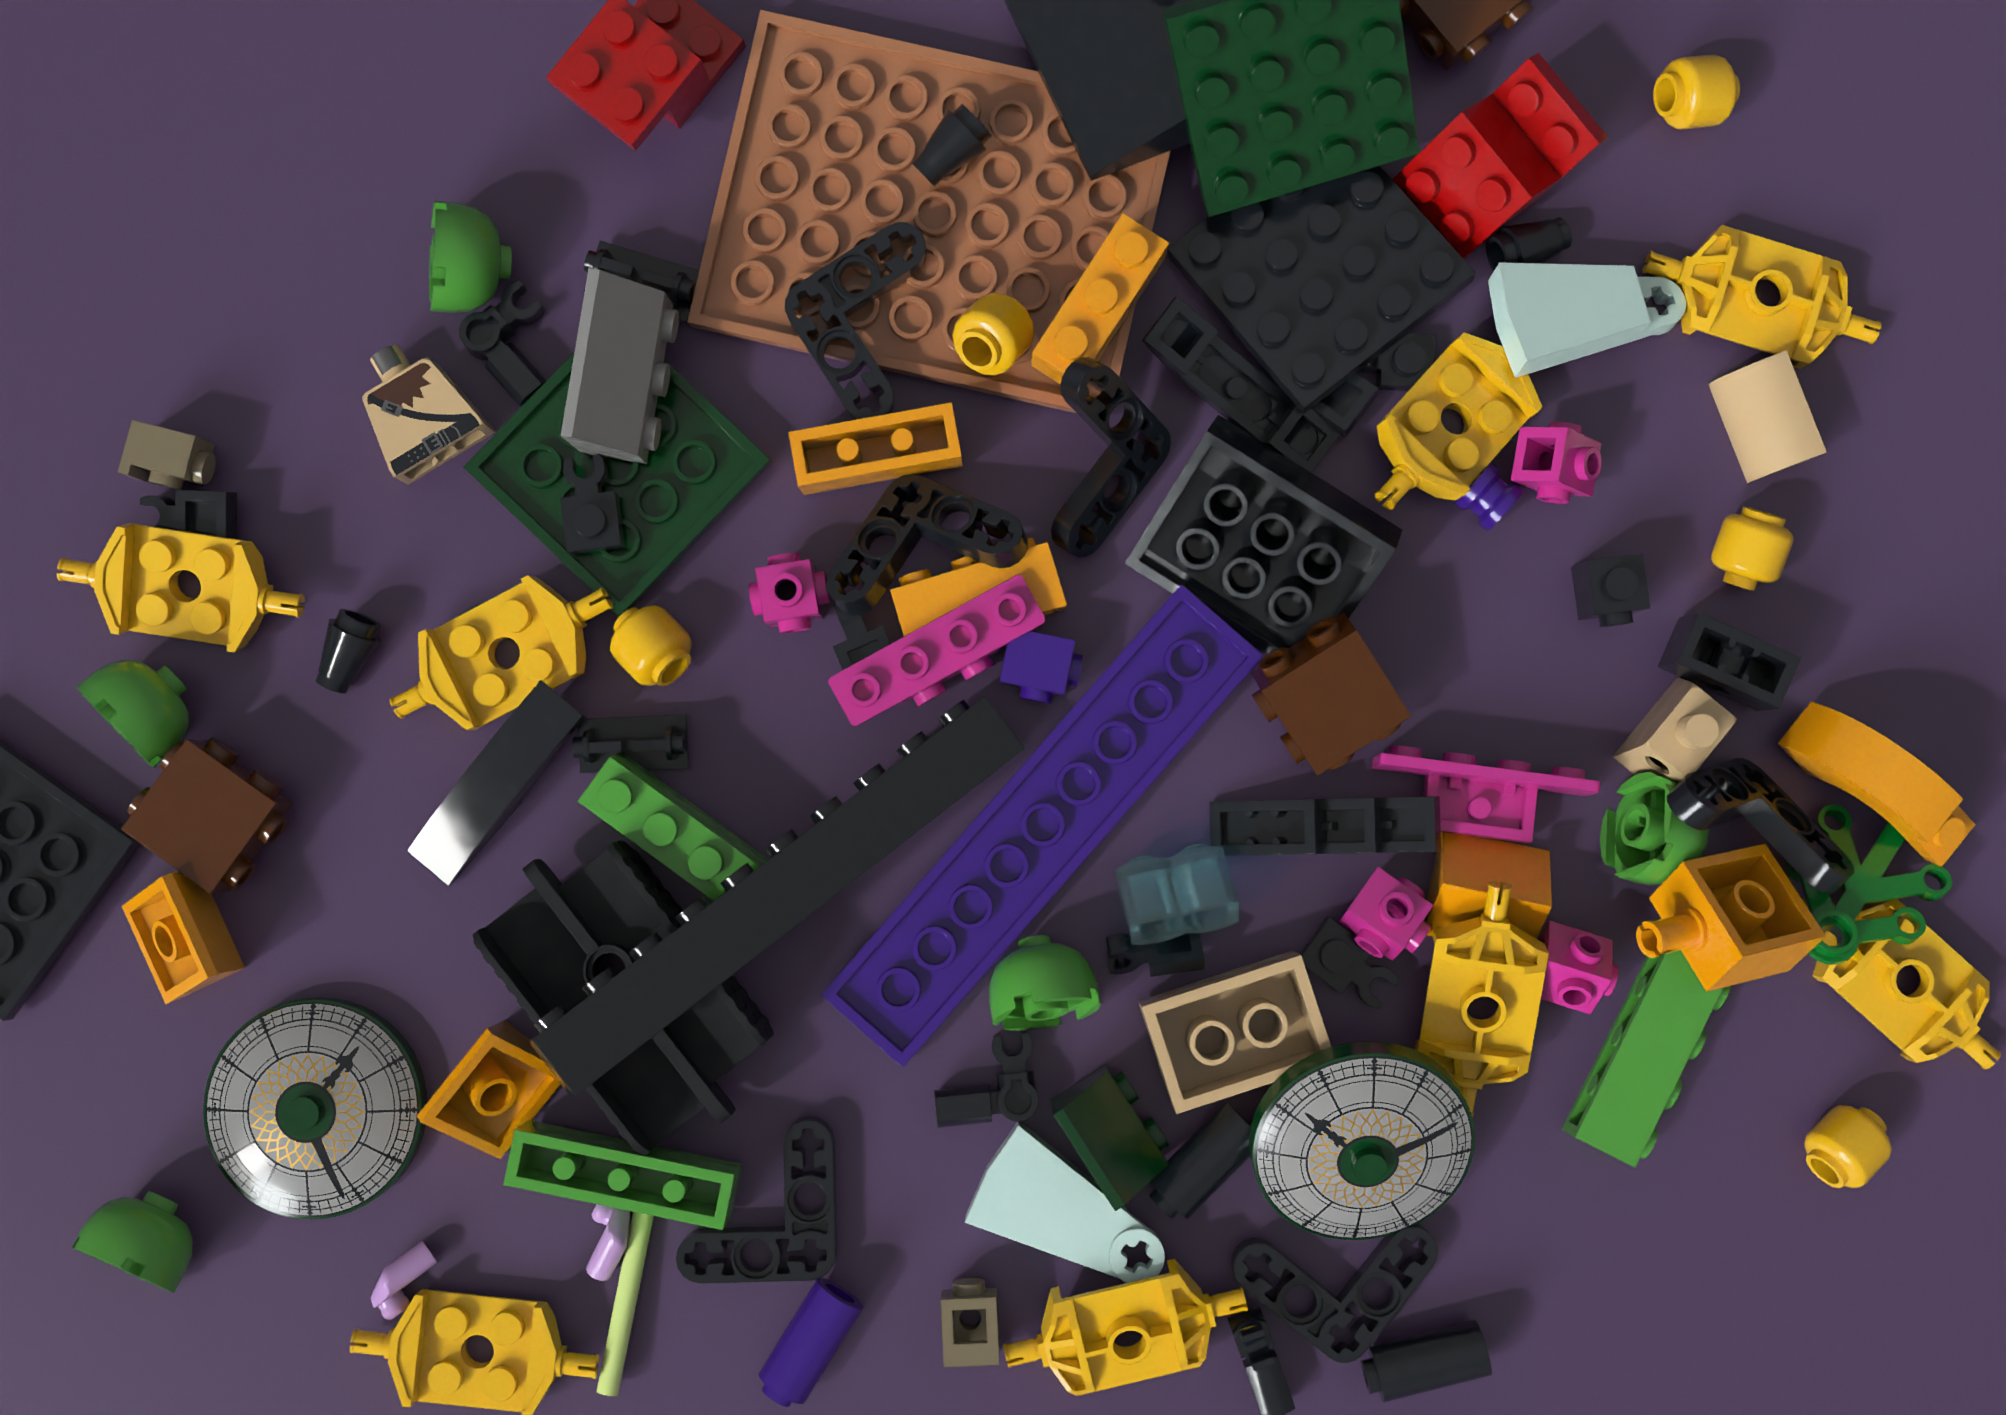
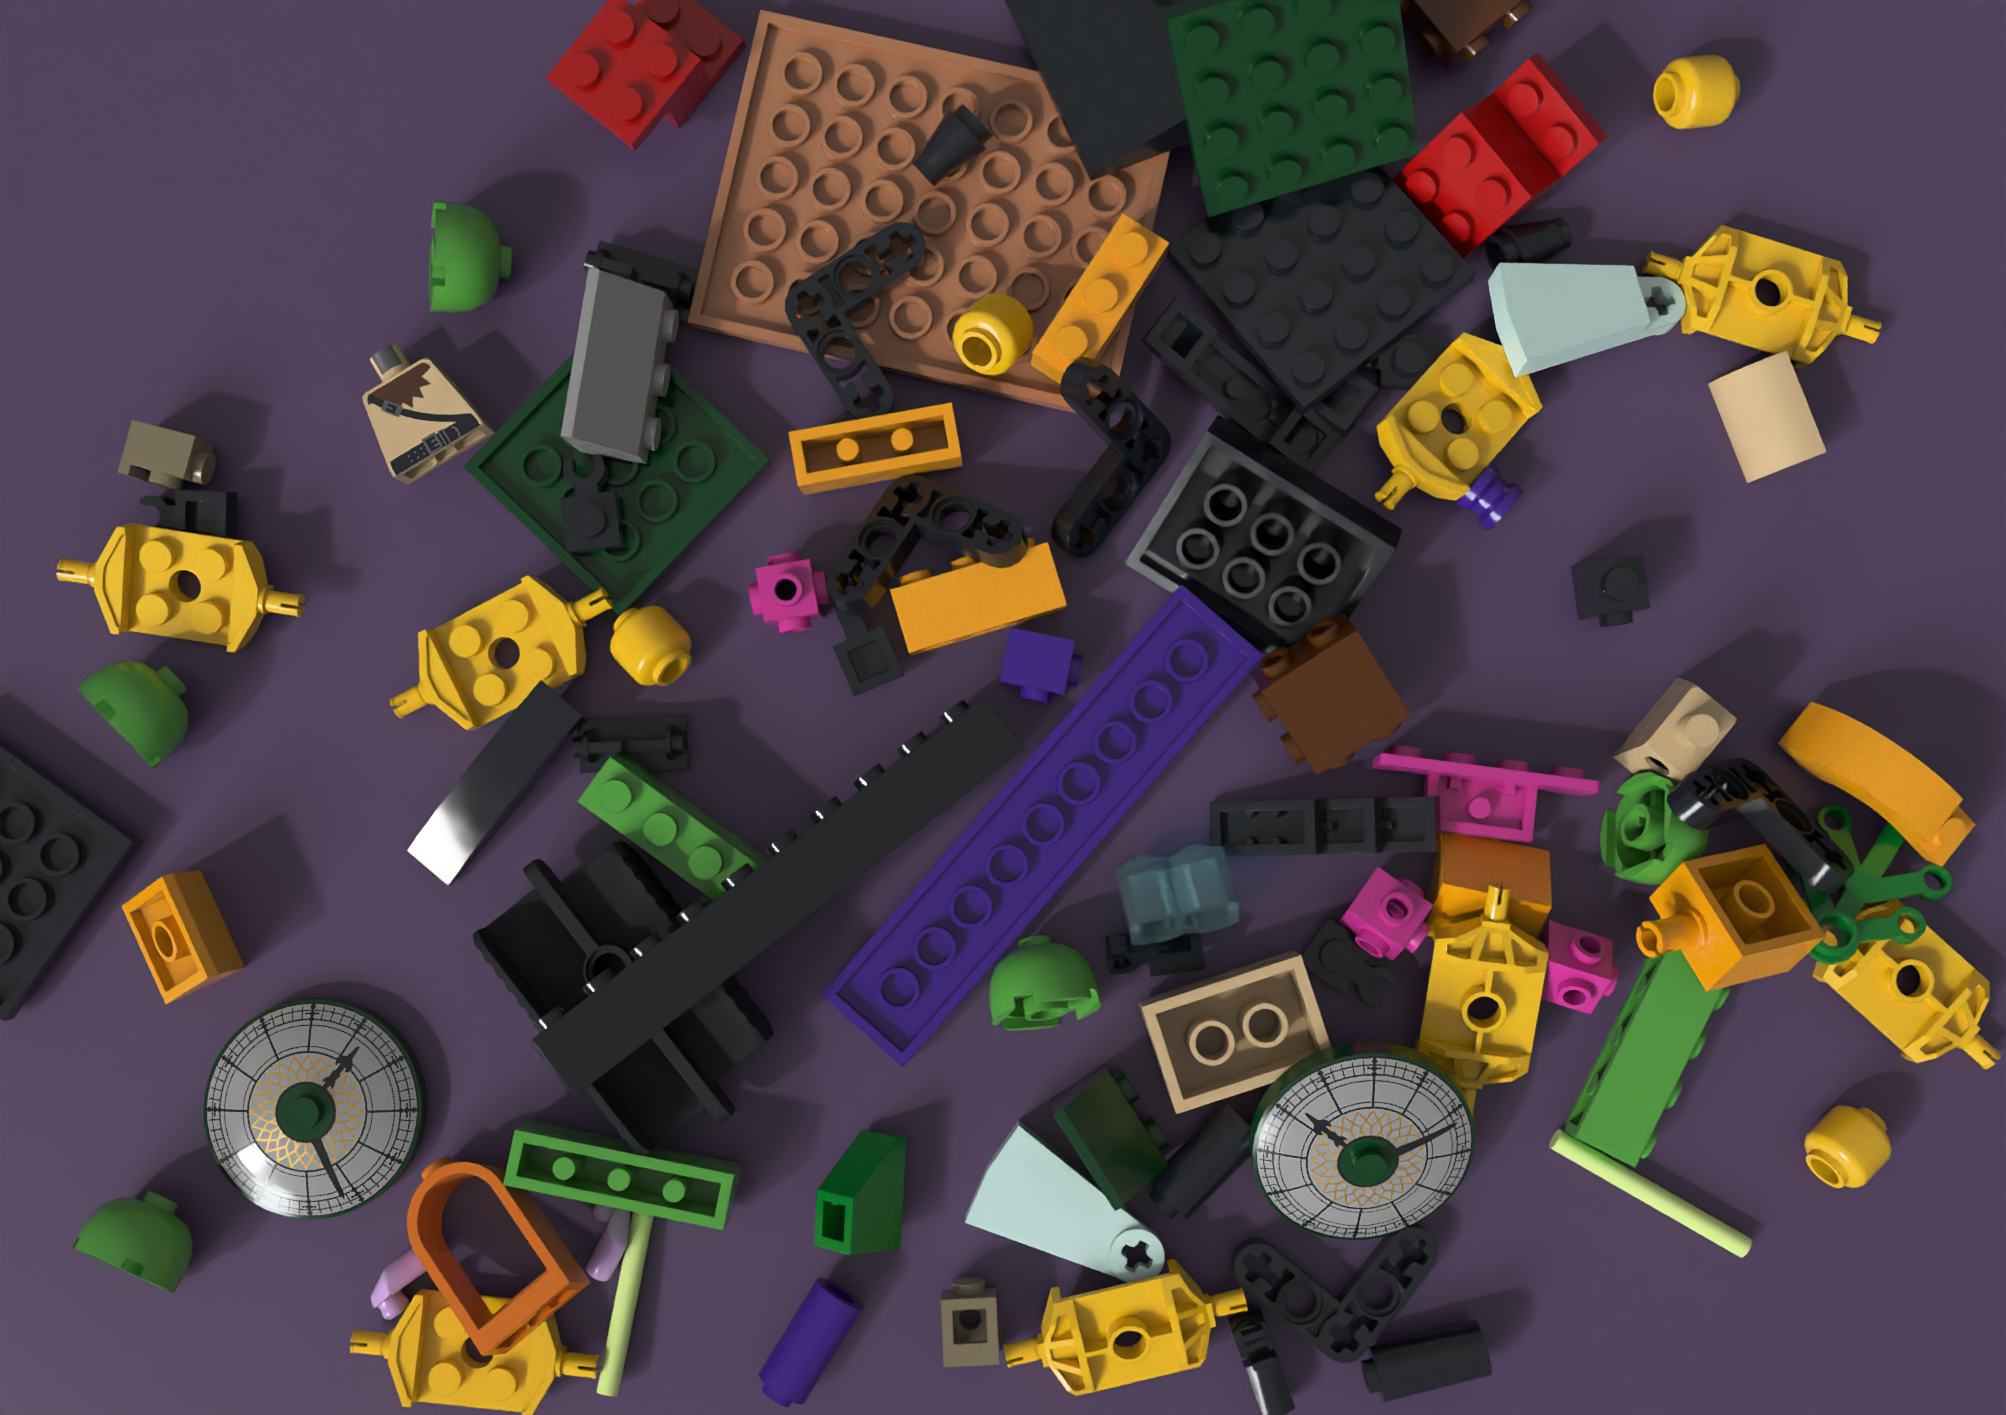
reddish brown brick [121,737,293,894] -> none
black cone [315,609,381,694] -> none
light orange slope [417,1020,560,1159] -> none
black bar [459,280,546,407] -> none
black beam [676,1116,837,1284] -> none
dark pink bracket [828,575,1045,726] -> none
black bar [934,1032,1039,1128] -> none
dark pink brick [1511,422,1602,504] -> none
black brick [1657,612,1801,711] -> none
yellow head [1711,506,1794,591] -> none
none -> orange window [407,1156,591,1356]
none -> green slope [814,1129,906,1255]
none -> yellowish green bar [1549,1129,1752,1258]

